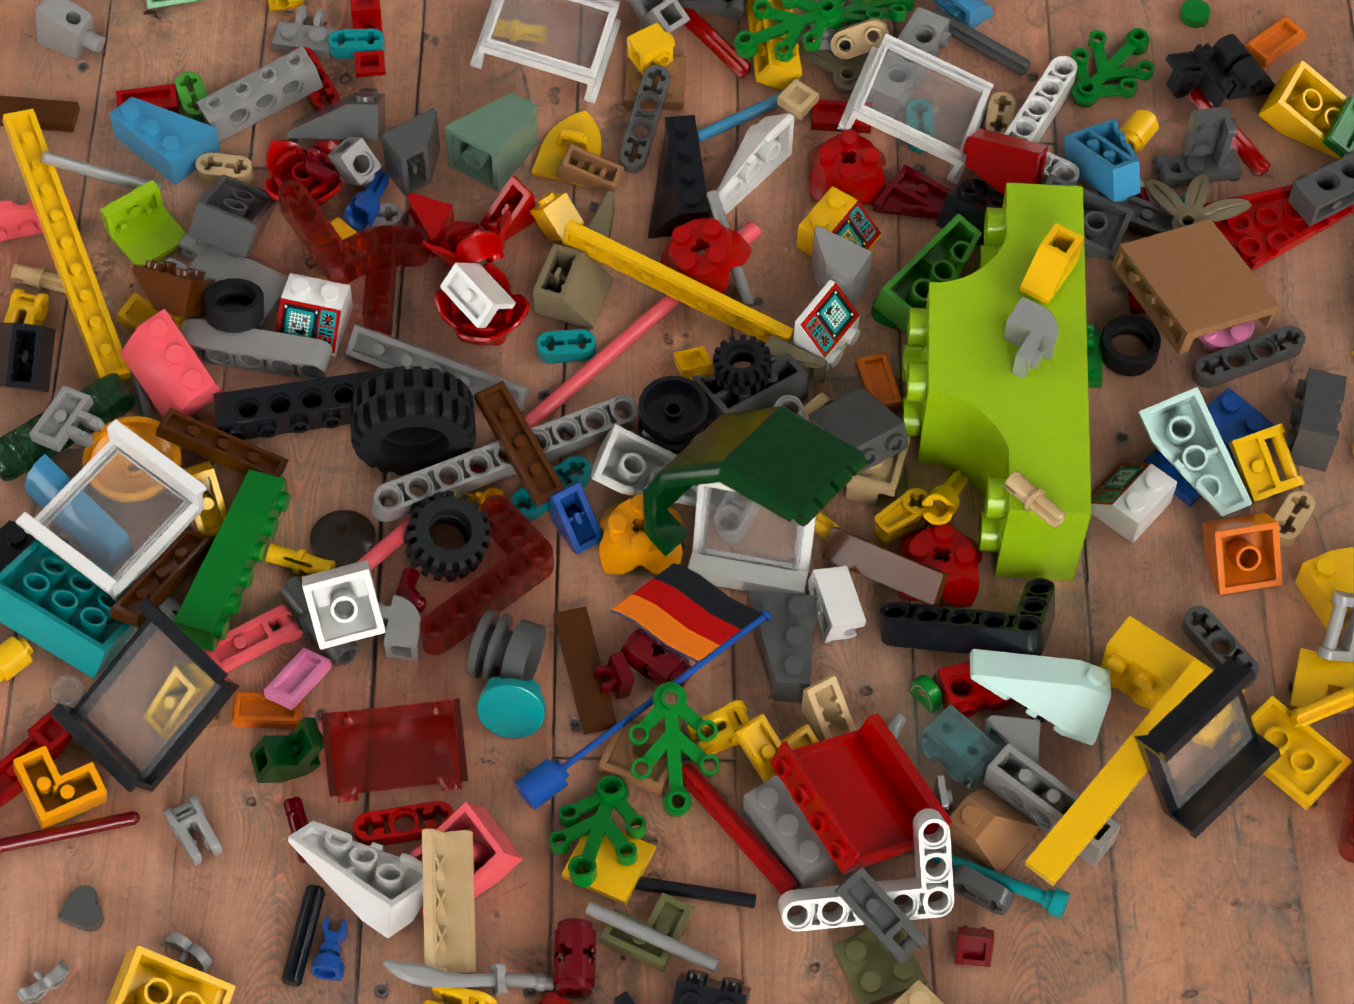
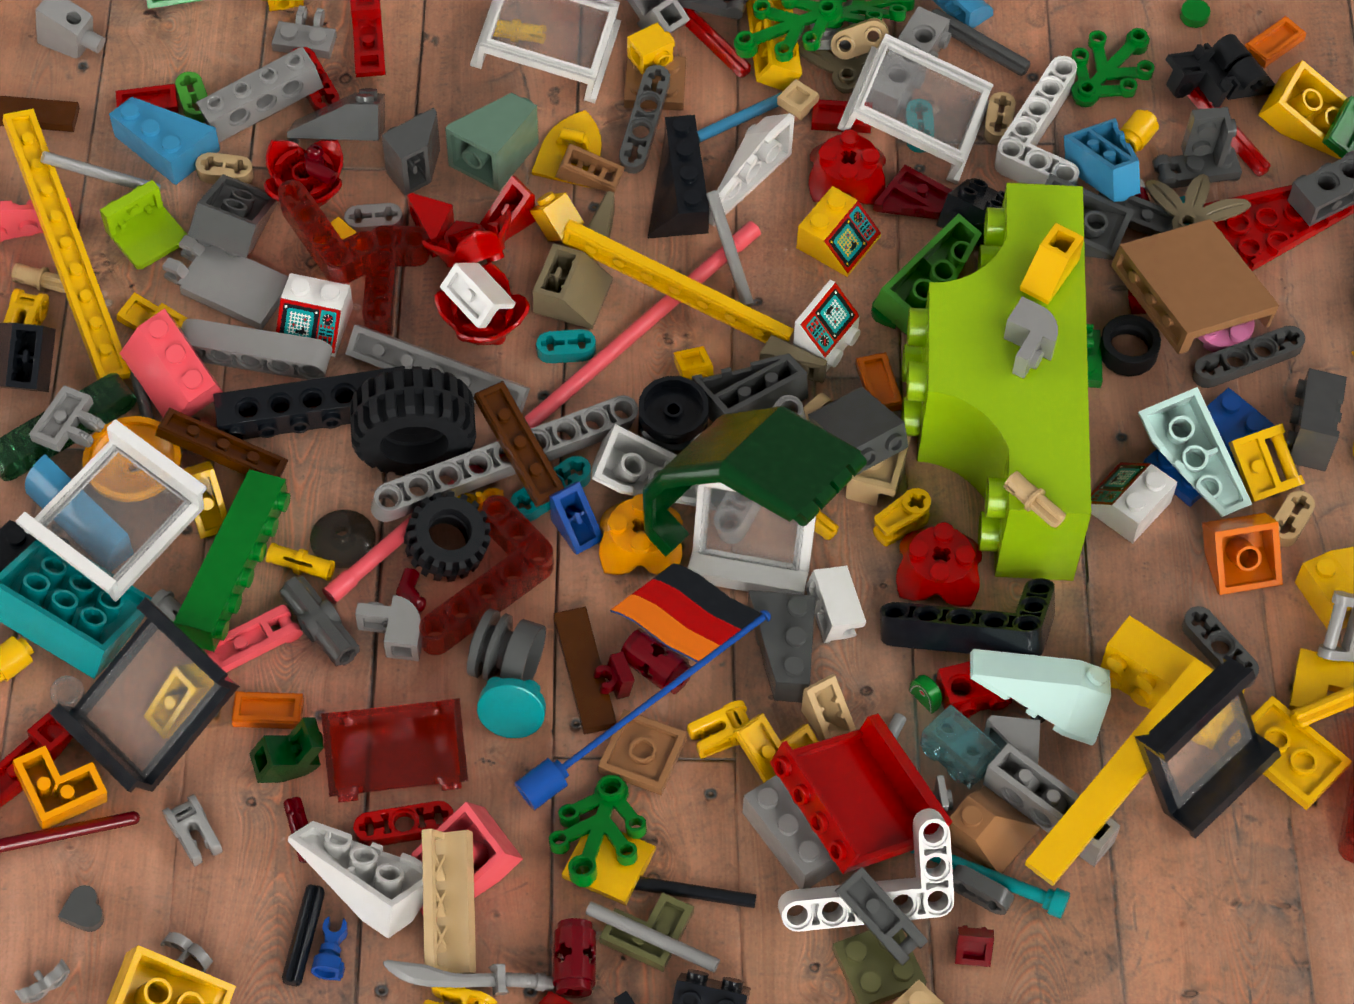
reddish brown tile [110,528,214,628] -> none
reddish brown slope [132,260,215,317] -> none
black tyre [204,278,264,333] -> none
bright pink tile [264,647,332,711] -> none
white slope [302,560,386,650] -> none
light grey brick [327,137,382,186] -> none
teal beam [328,28,385,59] -> none
blue piece [344,169,390,231] -> none
green plant [628,682,720,817] -> none
red brick [659,218,752,294] -> none
red axle [682,763,799,895] -> none
black tyre [713,335,772,395] -> none
light grey slope [811,225,872,307] -> none
reddish brown tile [822,527,949,606] -> none
yellow piece [922,470,968,525] -> none
red slope [963,128,1048,195] -> none

